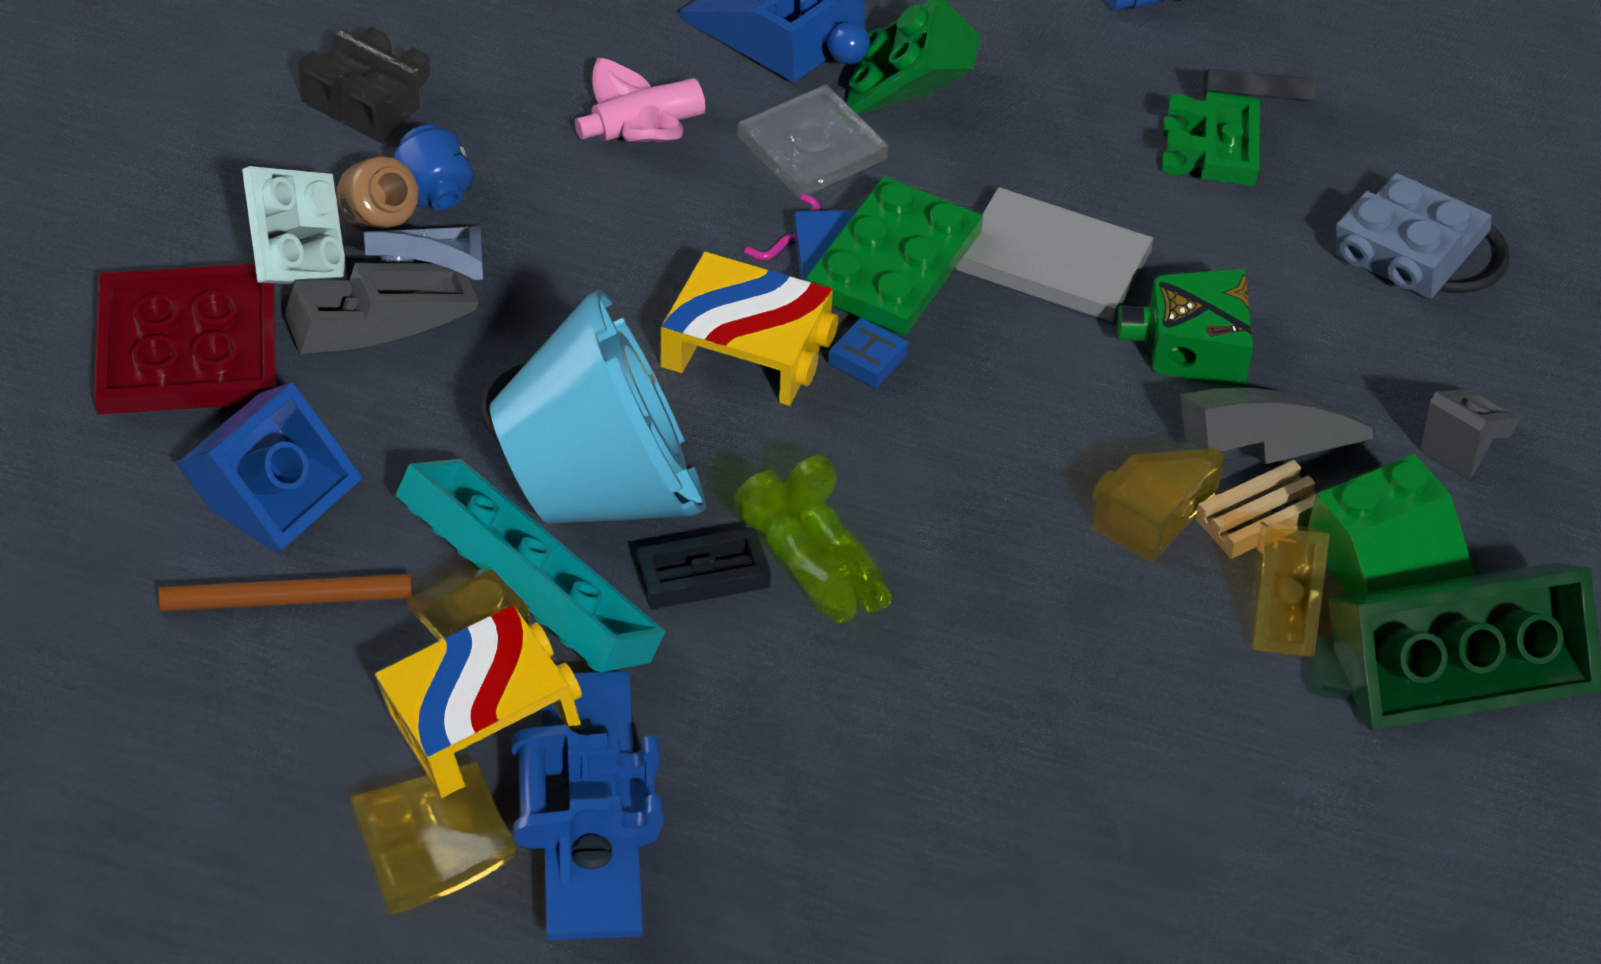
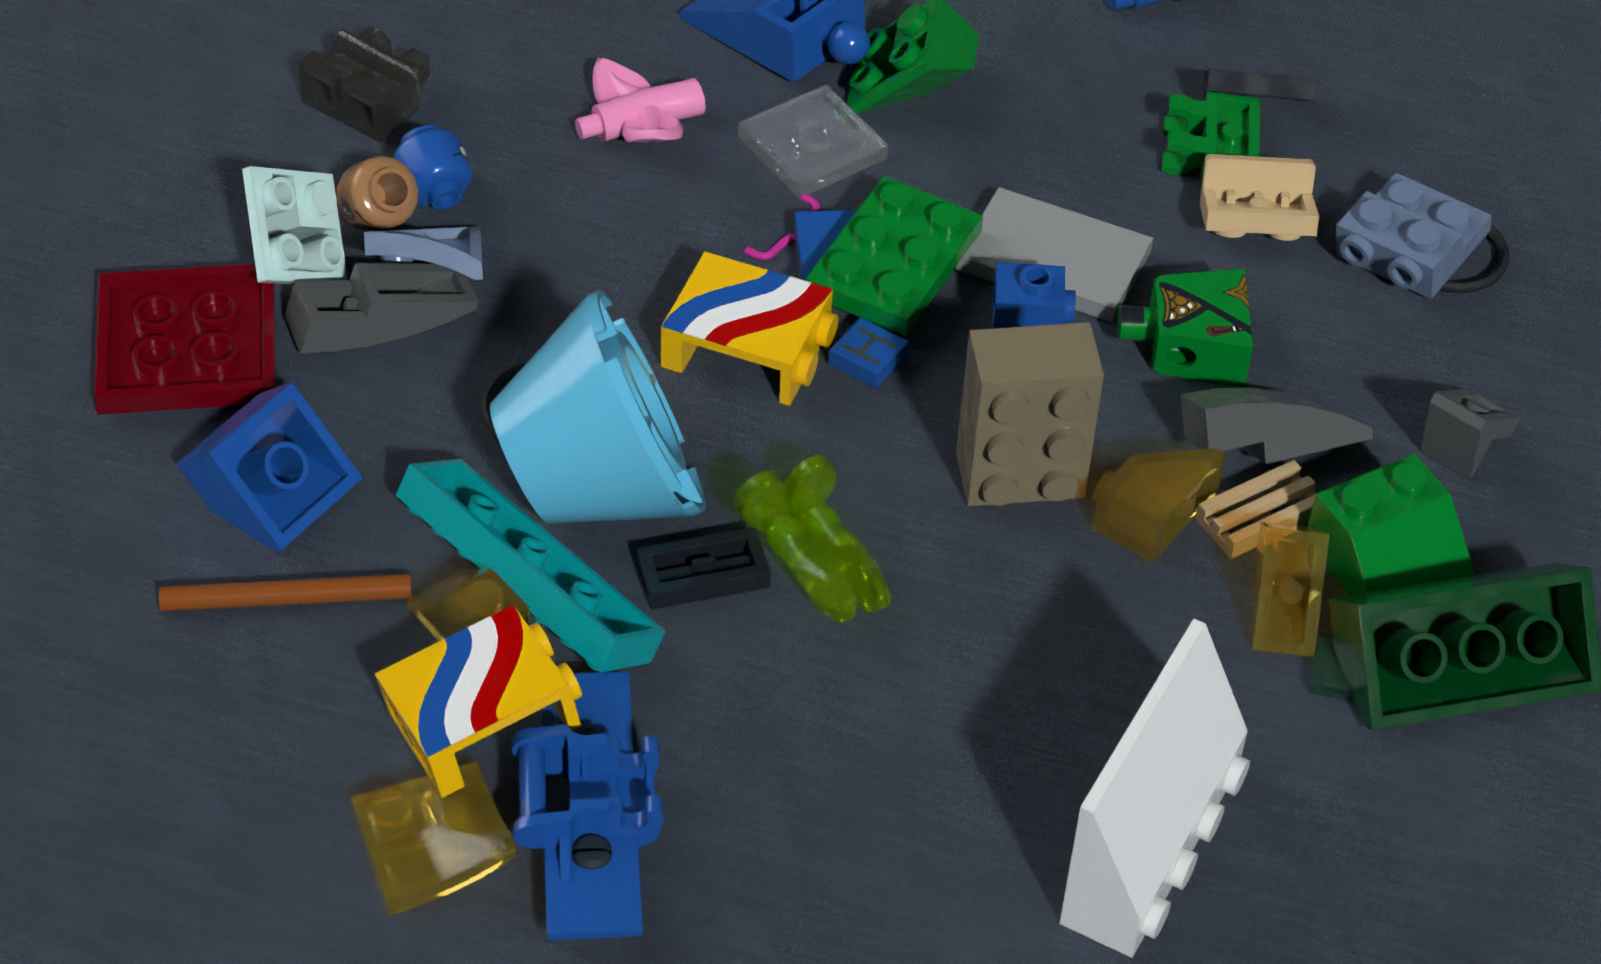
none -> dark tan brick [956,322,1104,507]
none -> blue brick [991,262,1076,329]
none -> white slope [1059,618,1250,958]
none -> tan bracket [1200,154,1319,241]

